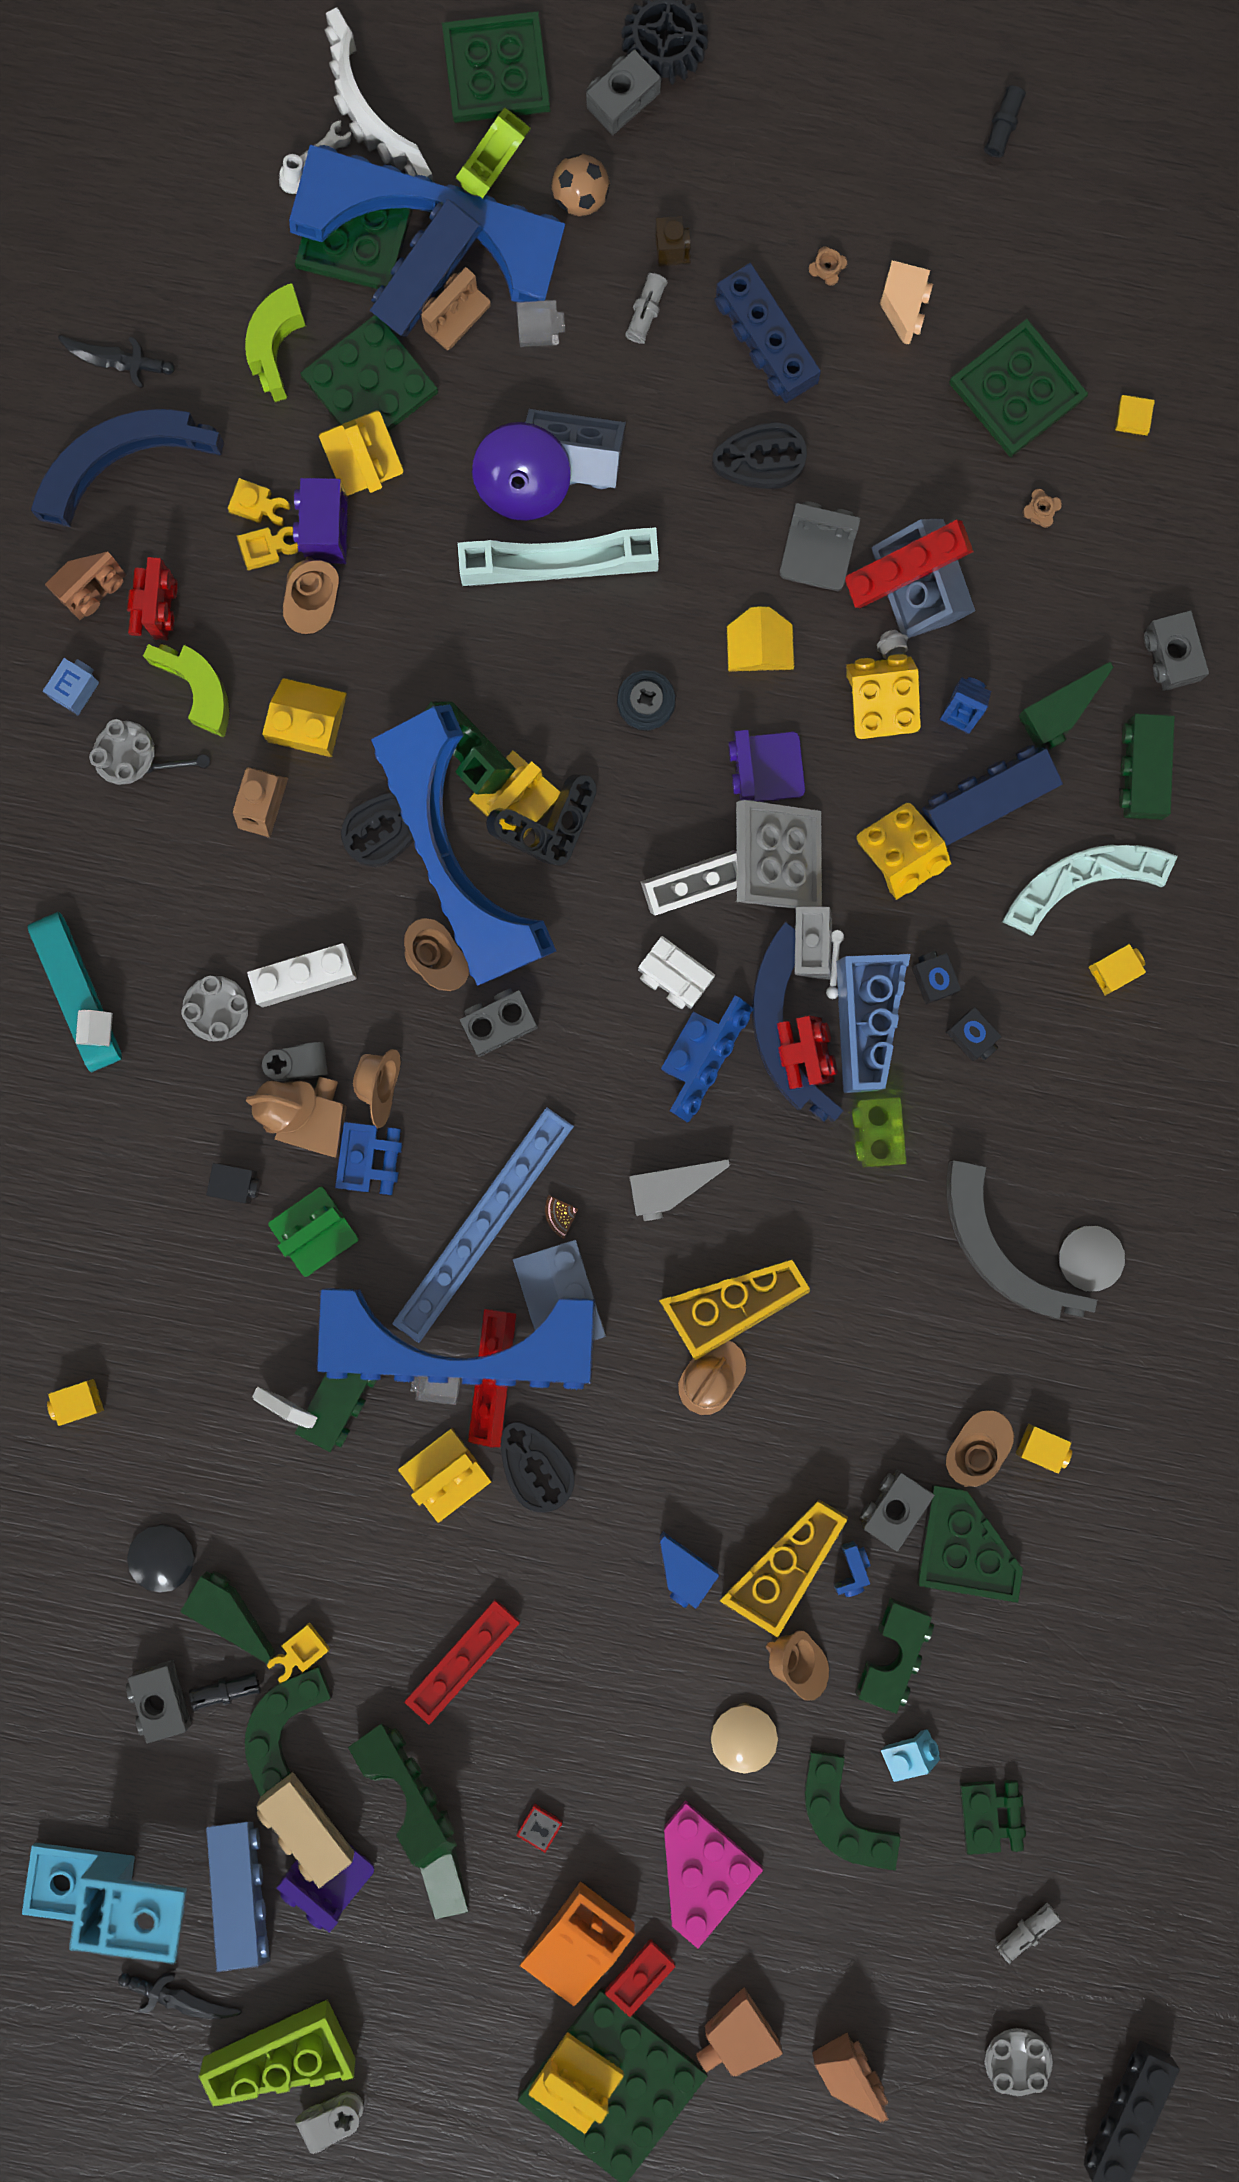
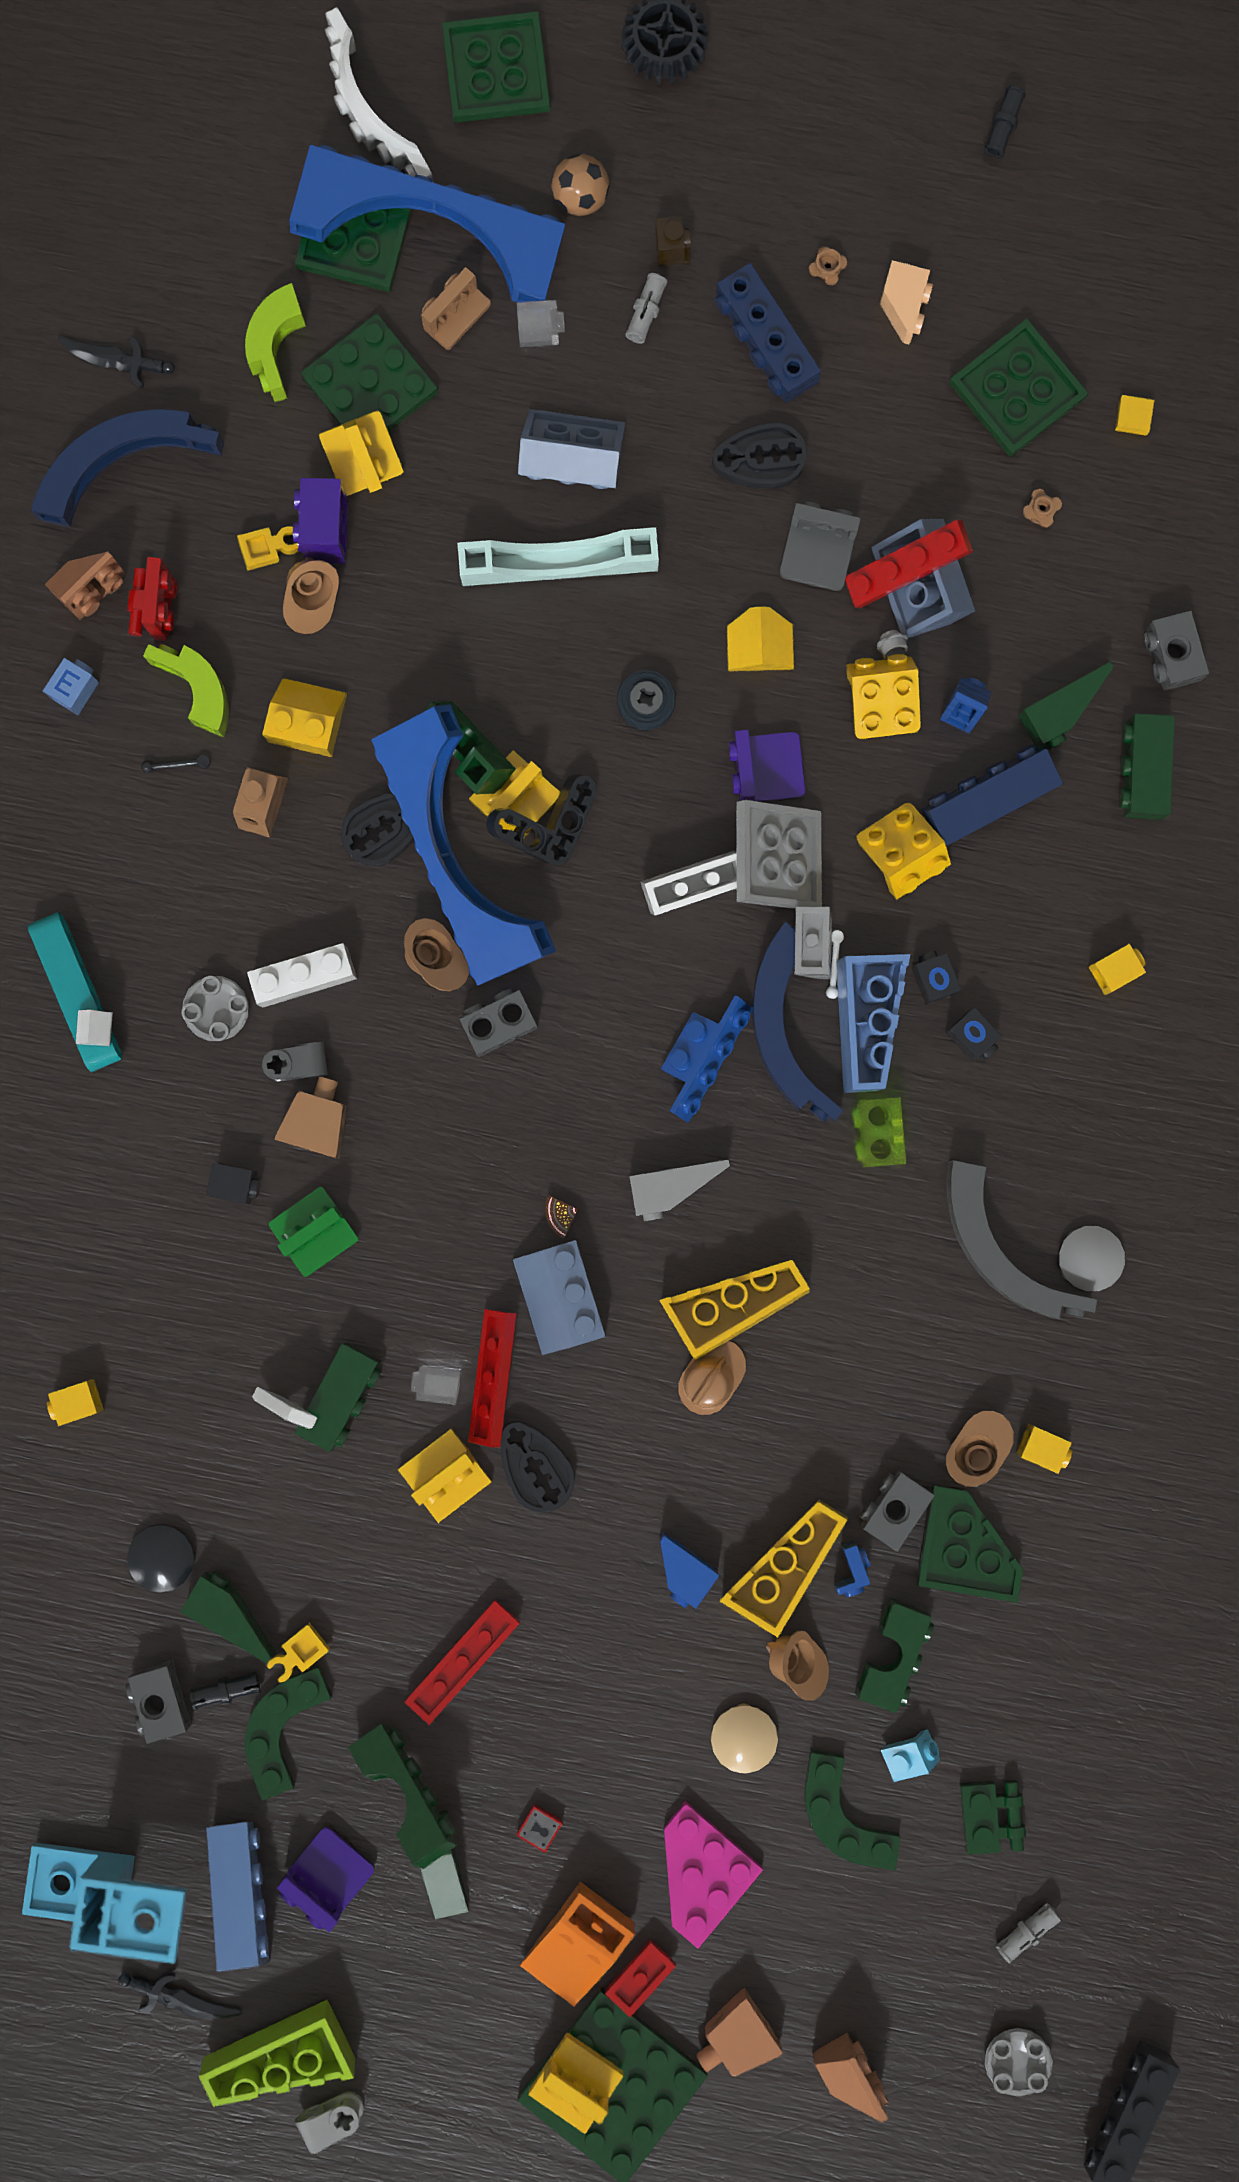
light grey dish [89,719,154,785] -> none
yellow plate [228,478,291,526] -> none
medium nougat piece [246,1081,316,1133] -> none
tan brick [257,1772,354,1888] -> none
white brick [279,121,351,194] -> none
blue arch [317,1288,595,1389] -> none
blue plate [335,1122,402,1195] -> none
medium nougat piece [353,1049,401,1128] -> none
dark blue brick [370,199,484,337] -> none
medium blue tile [392,1107,574,1343] -> none
lime arch [456,107,531,199] -> none
dark purple dish [472,422,571,520] -> none
dark grey brick [586,49,661,135] -> none
white brick [638,936,715,1009] -> none
red plate [777,1016,838,1089] -> none
light aqua tile [1002,845,1178,935] -> none

